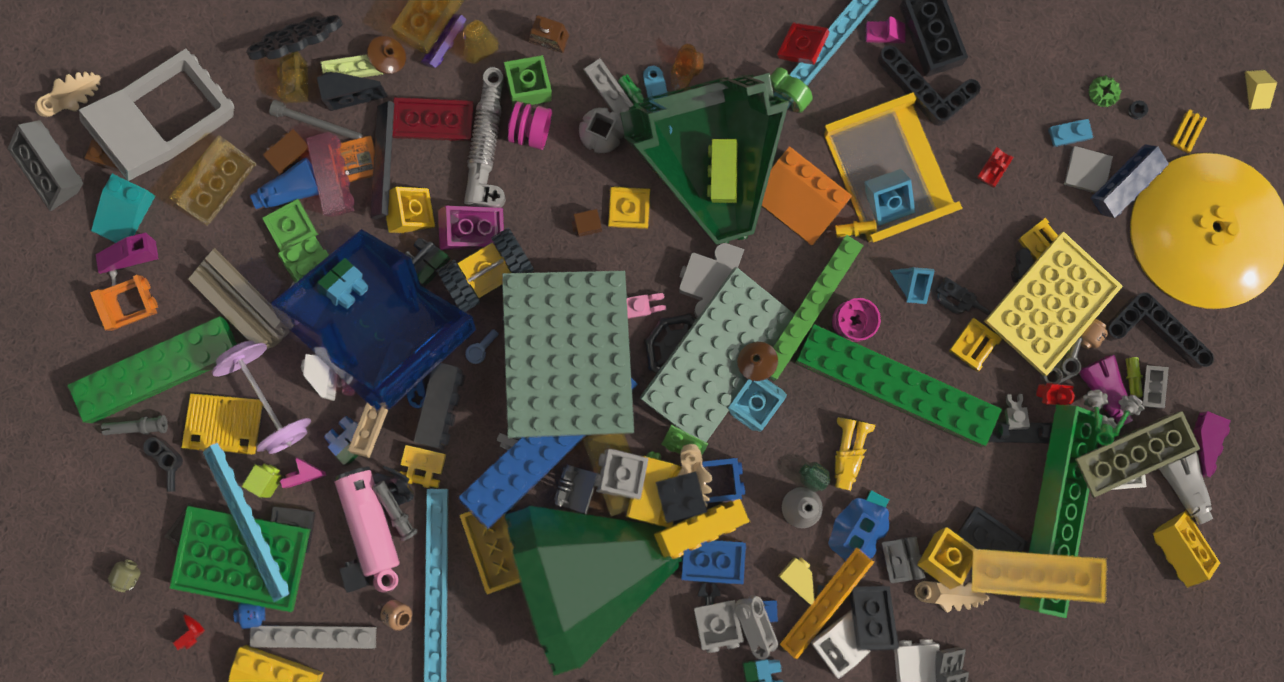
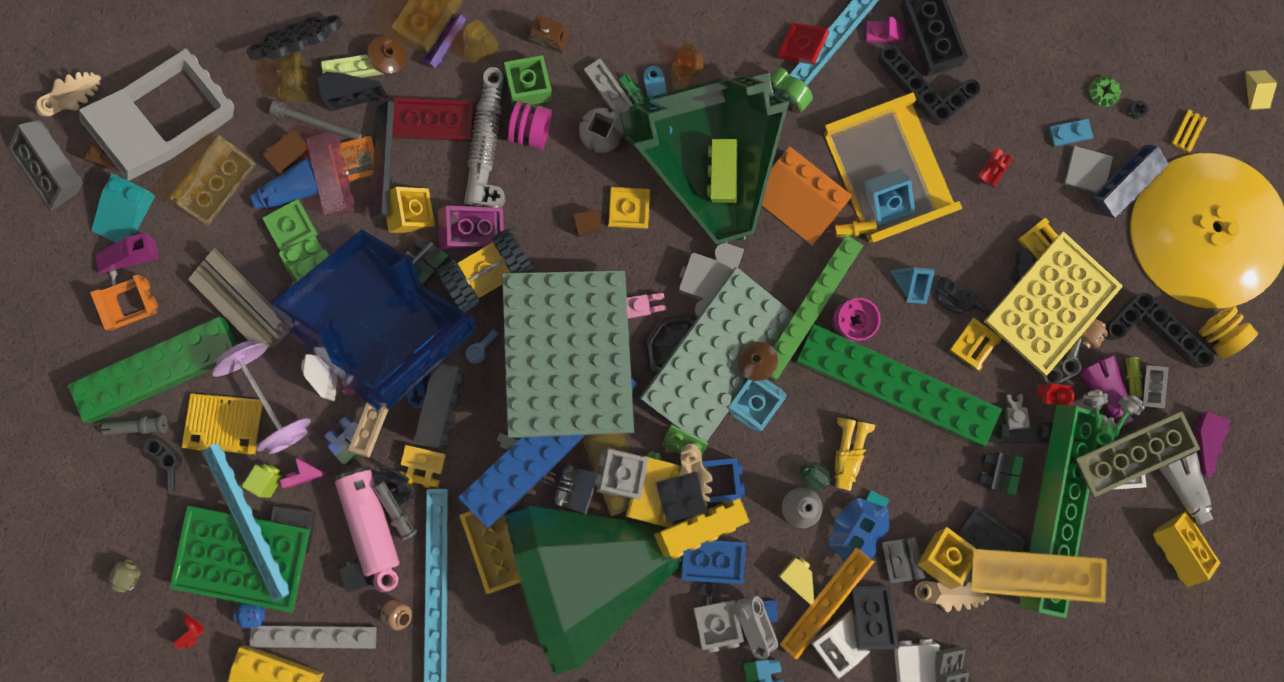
dark azure hips [317,258,368,309] -> none
none -> black hips [977,453,1023,496]
none -> yellow wheel [1199,306,1258,359]

